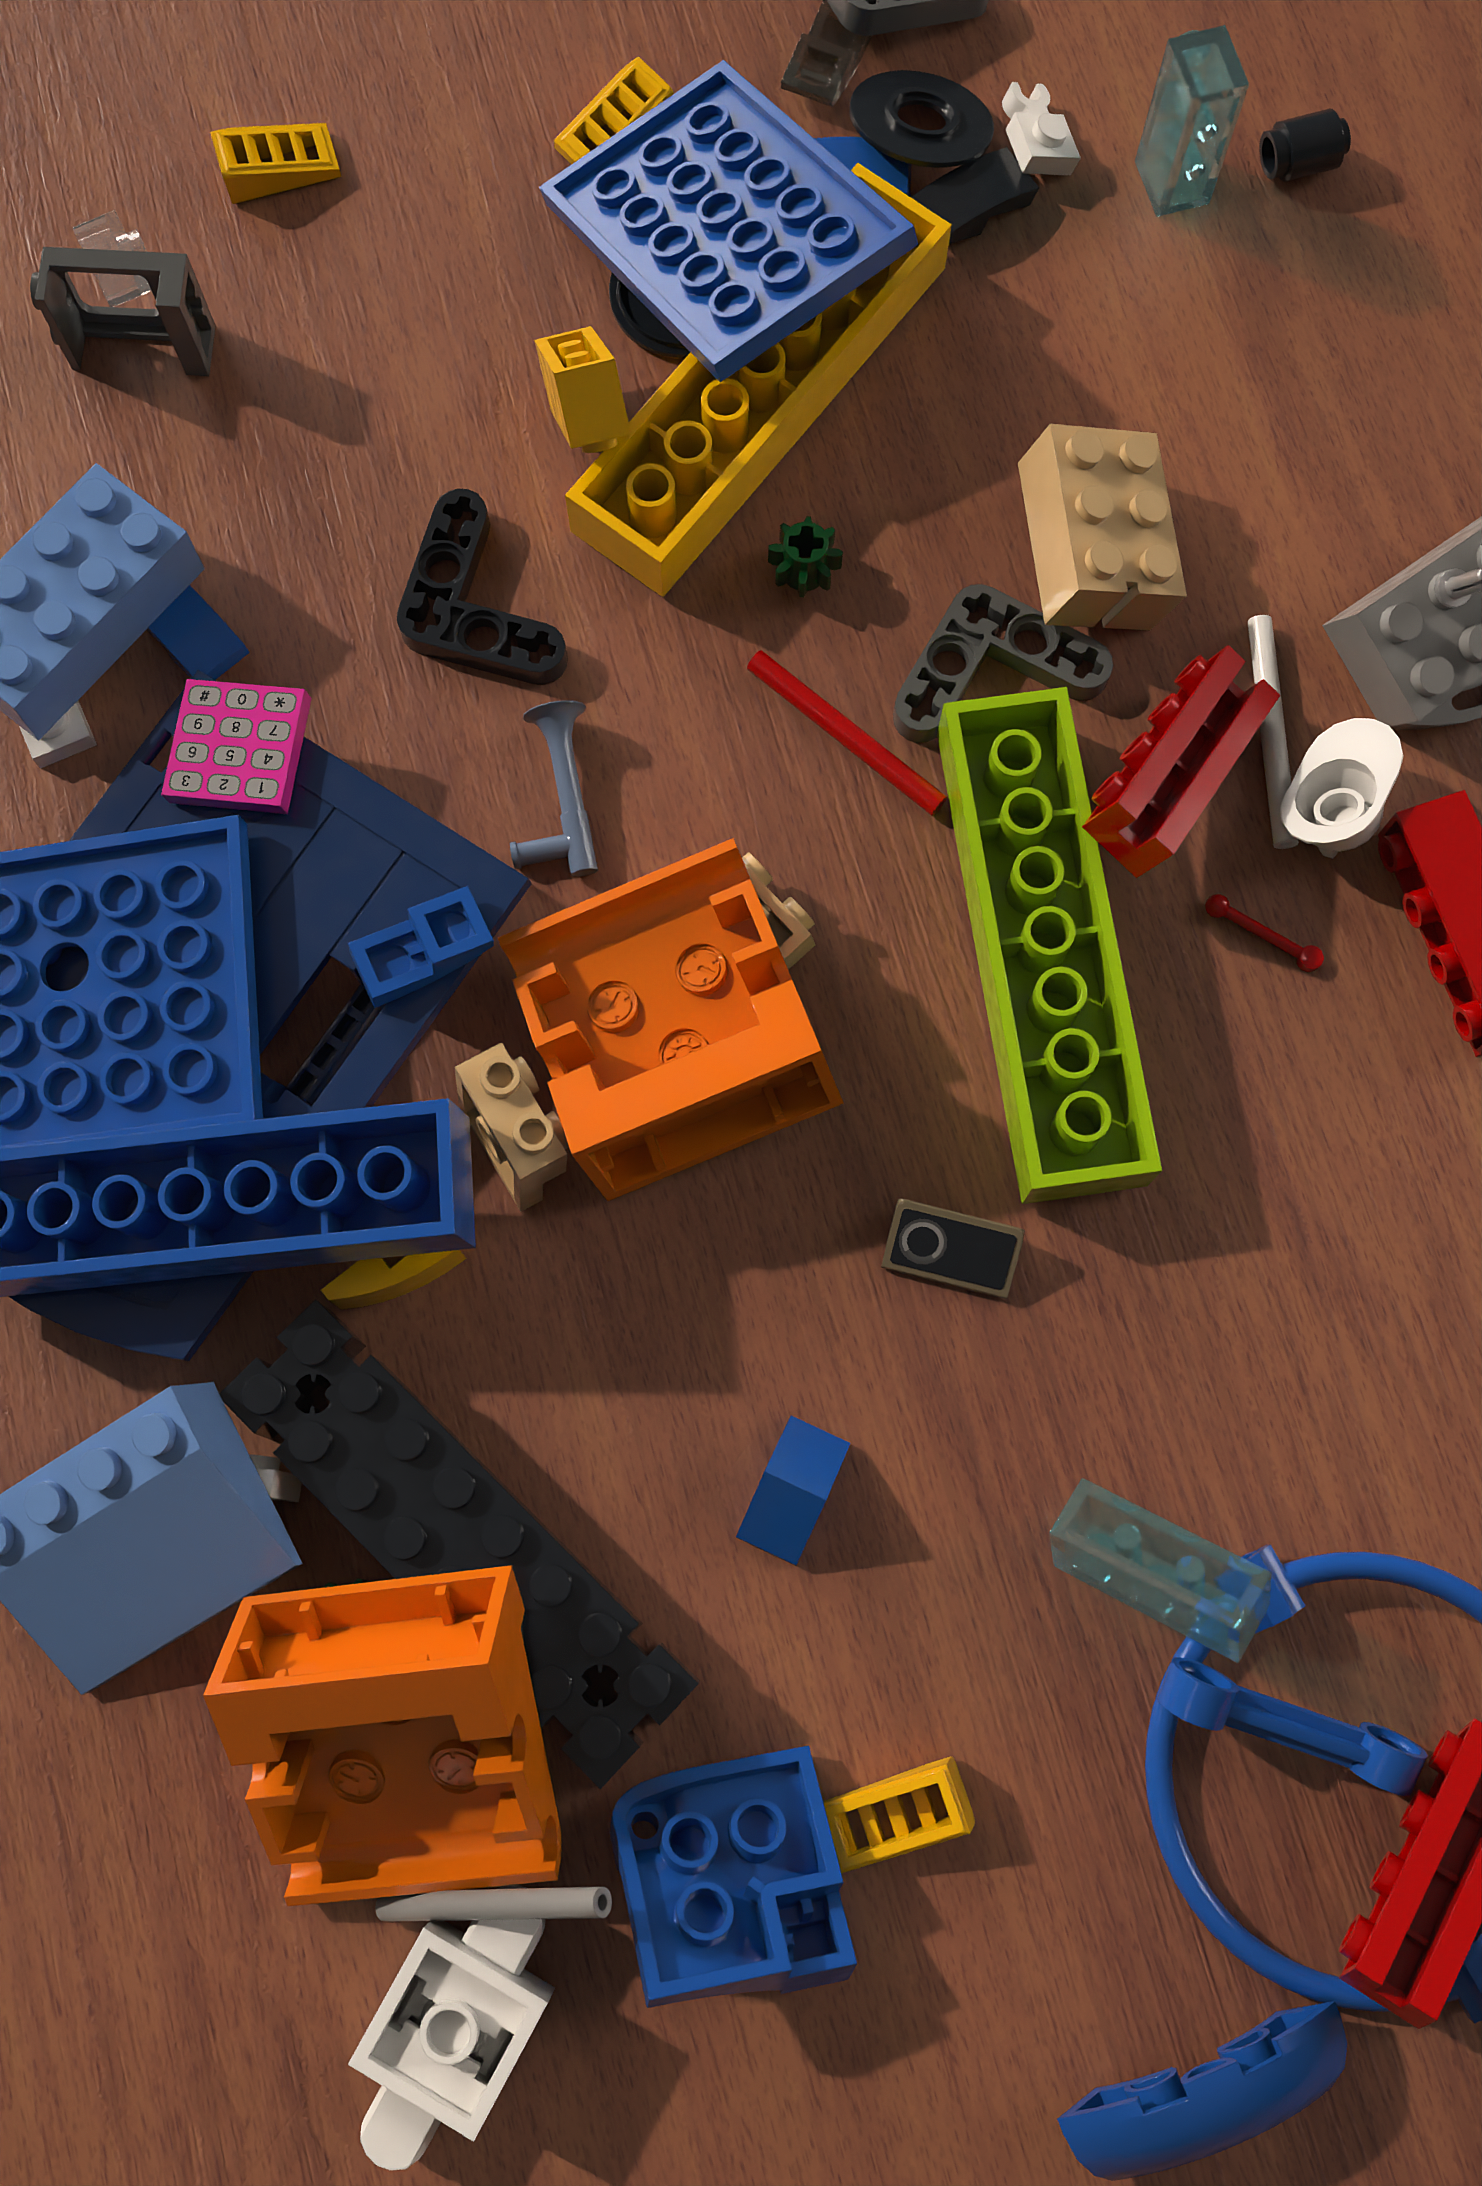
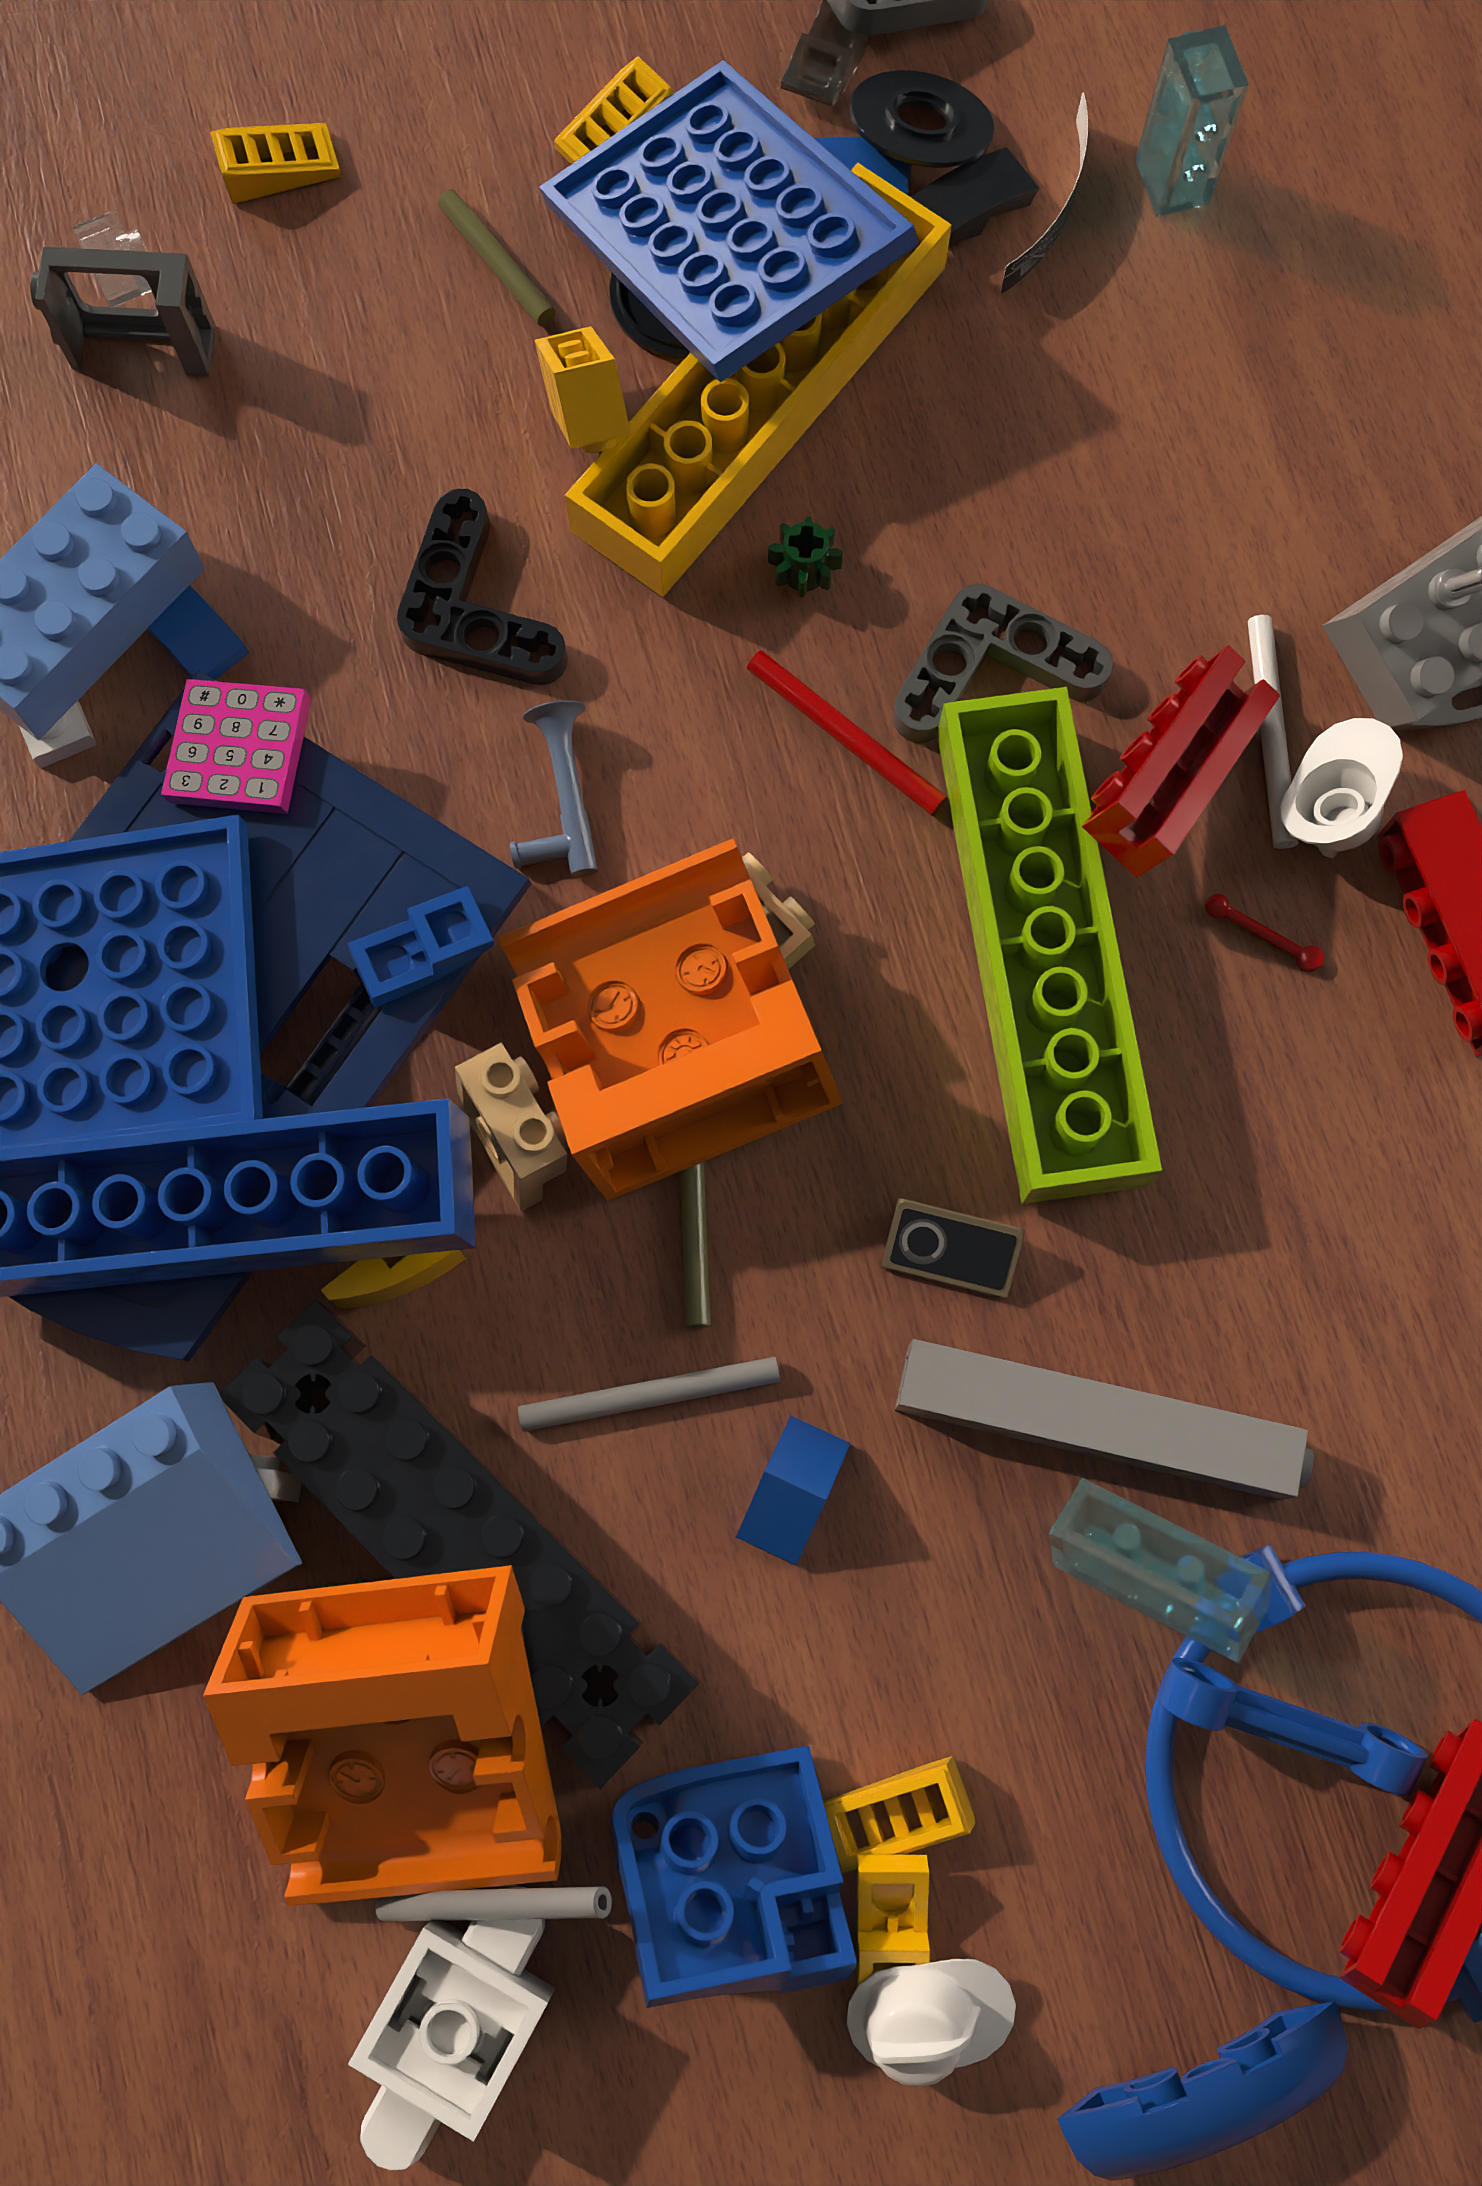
white plate [1002,82,1081,175] -> none
tan piece [1018,424,1187,630] -> none
black brick [1259,108,1351,182] -> none
none -> olive bar [438,189,556,326]
none -> light grey bar [518,1356,780,1432]
none -> olive bar [679,1162,711,1328]
none -> white piece [847,1959,1016,2087]
none -> yellow slope [857,1855,930,1987]
none -> light grey brick [894,1339,1314,1500]
none -> sticker [1001,92,1088,293]

